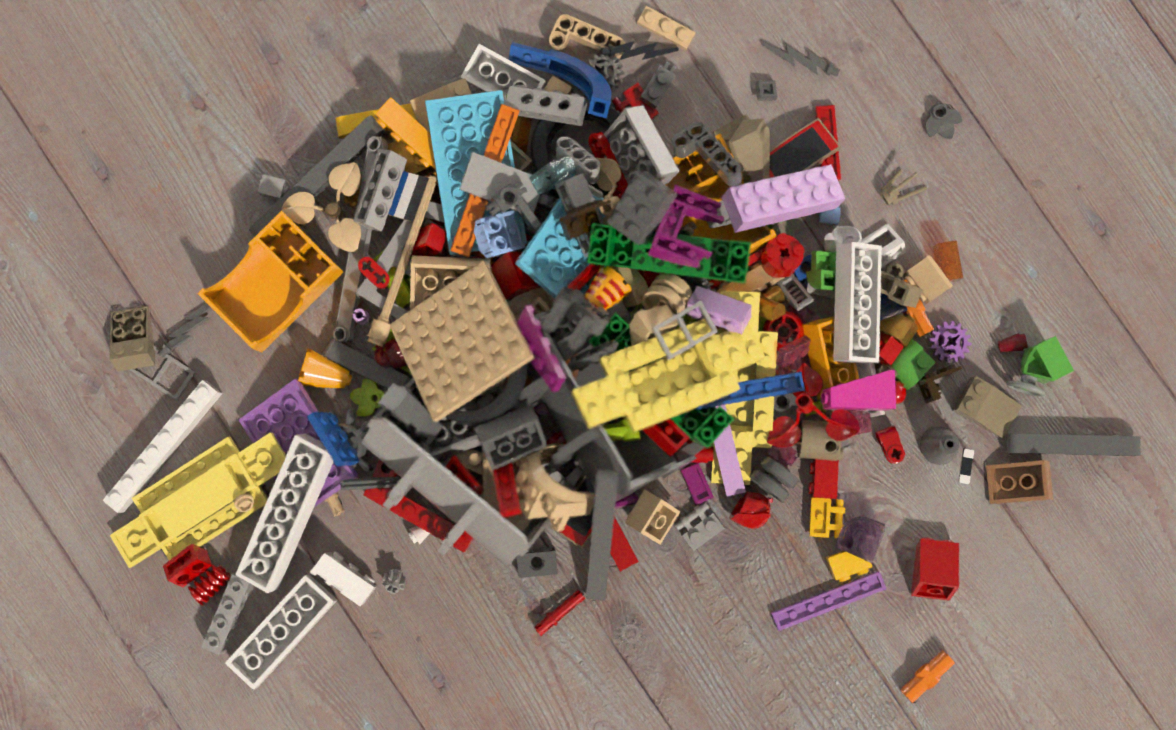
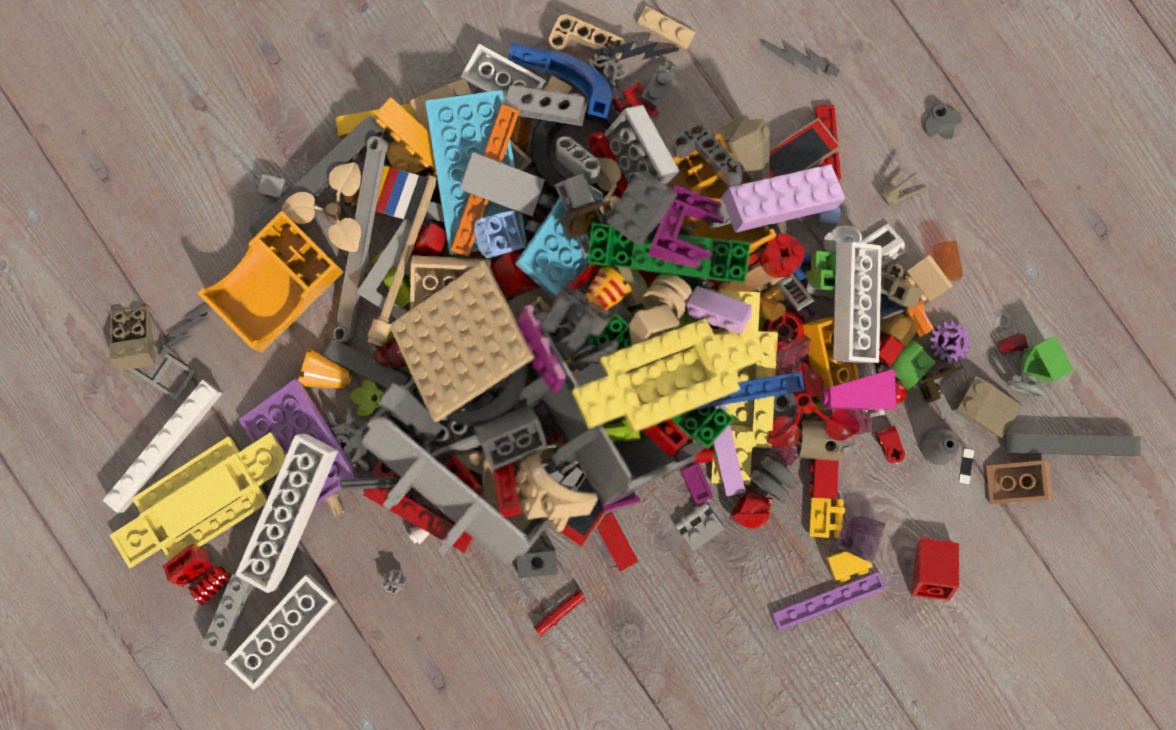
tan plate [234,494,254,512] -> none
blue plate [307,412,360,466] -> none
white wedge [310,551,377,606] -> none
light grey brick [353,149,407,232] -> none
lavender pin [353,309,371,325] -> none
red beam [358,257,390,289] -> none
dark grey piece [485,181,541,234] -> none
clear light blue torso [529,156,577,195] -> none
dark grey beam [586,469,619,601] -> none
tan brick [625,490,680,545] -> none
light grey window [652,301,718,360] -> none
dark grey tile [755,80,778,101] -> none
orange piece [900,650,955,703] -> none

